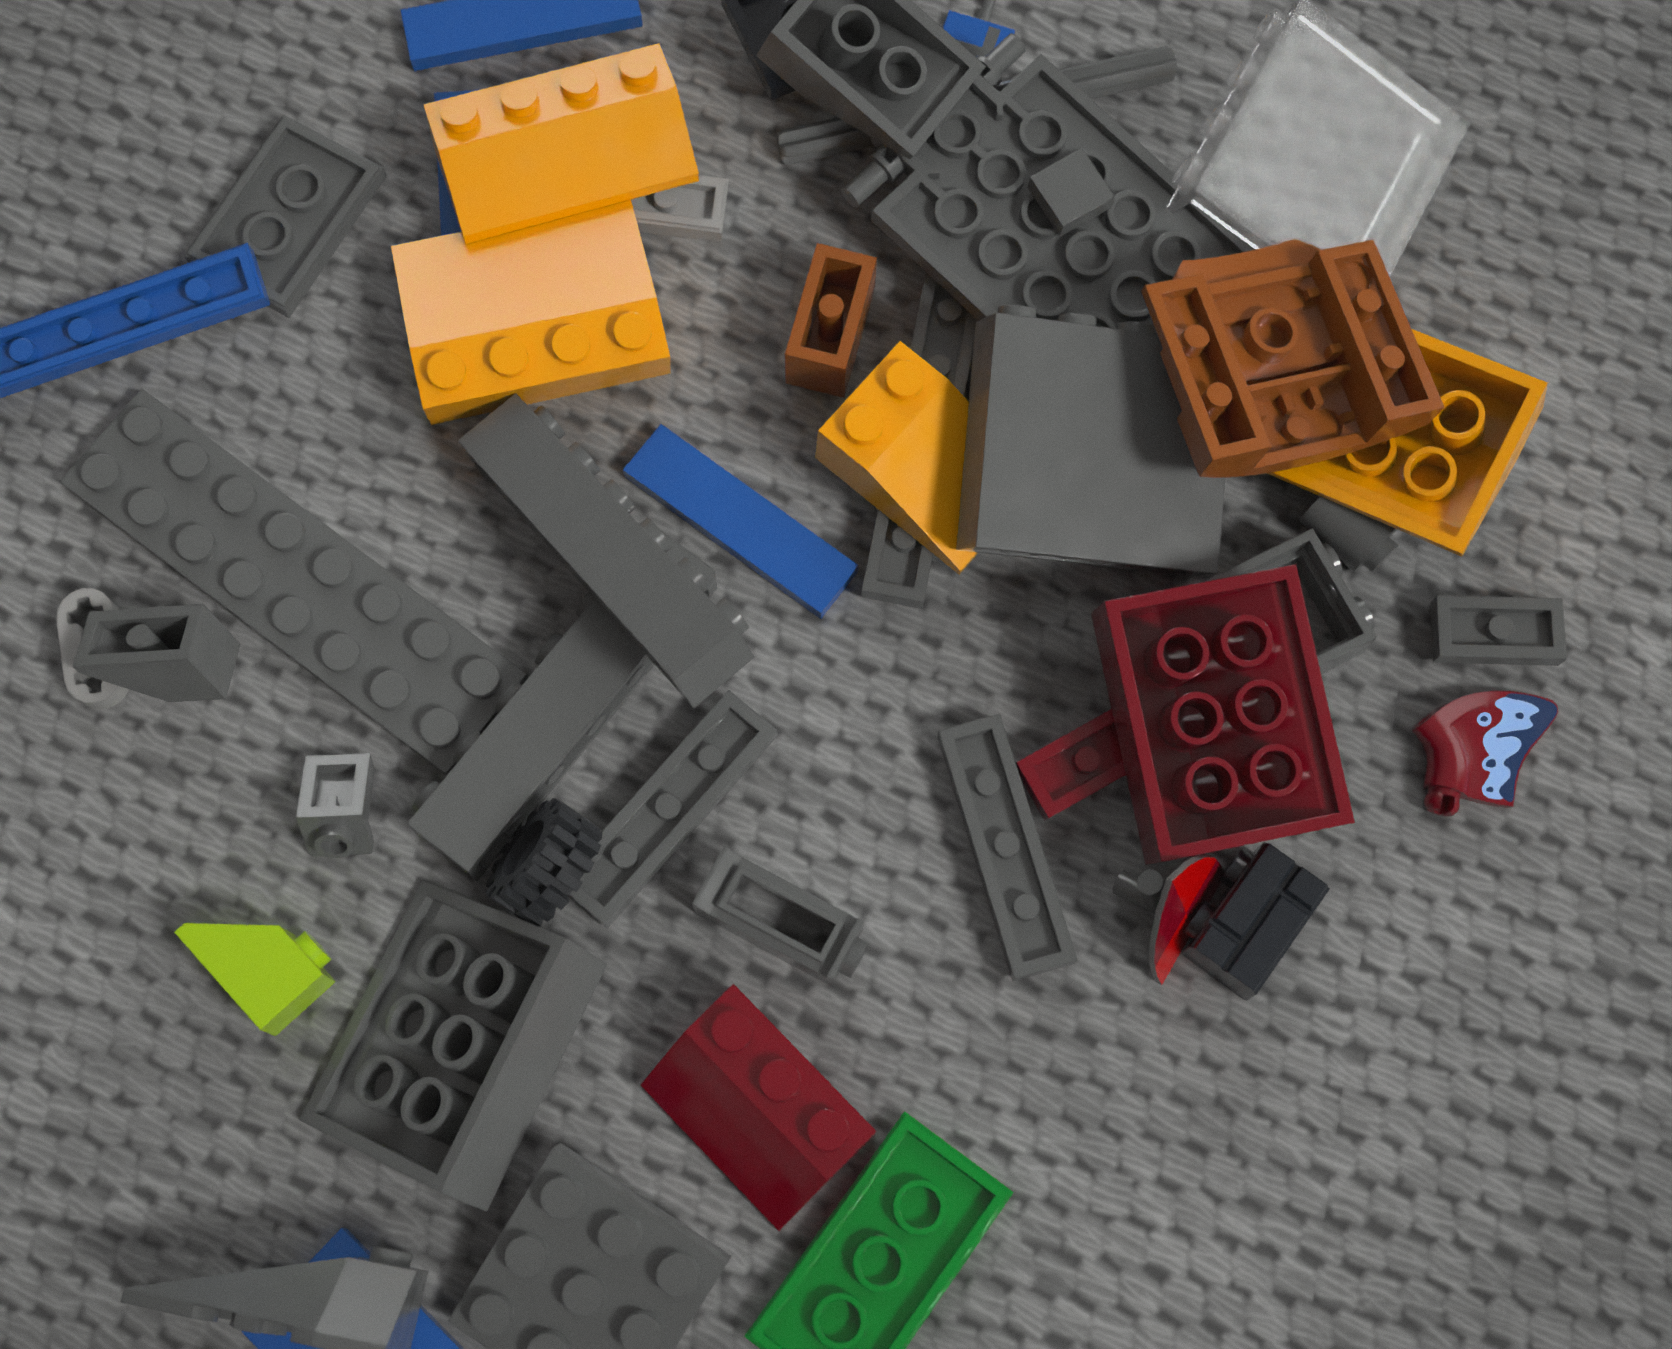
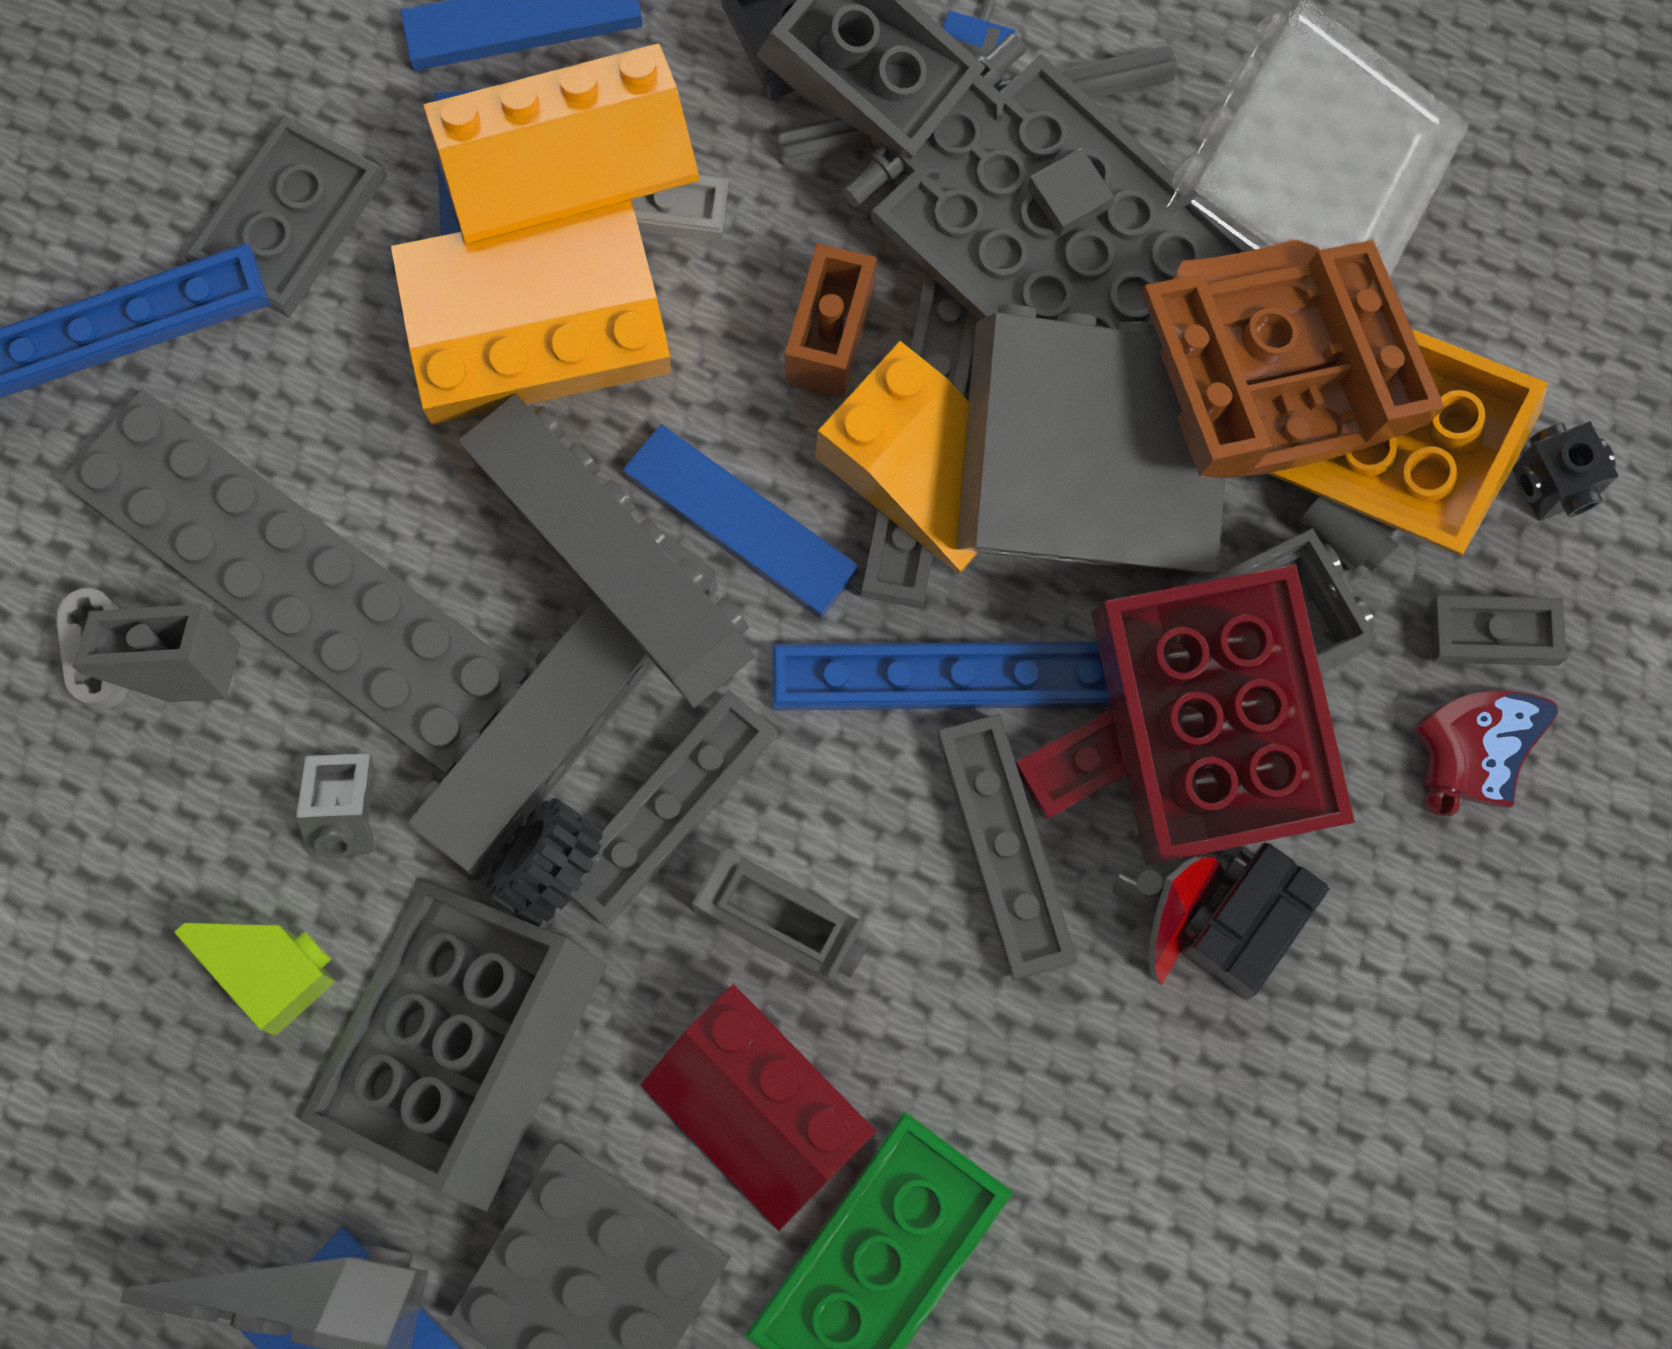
none -> blue tile [772,641,1111,711]
none -> black brick [1512,421,1619,521]

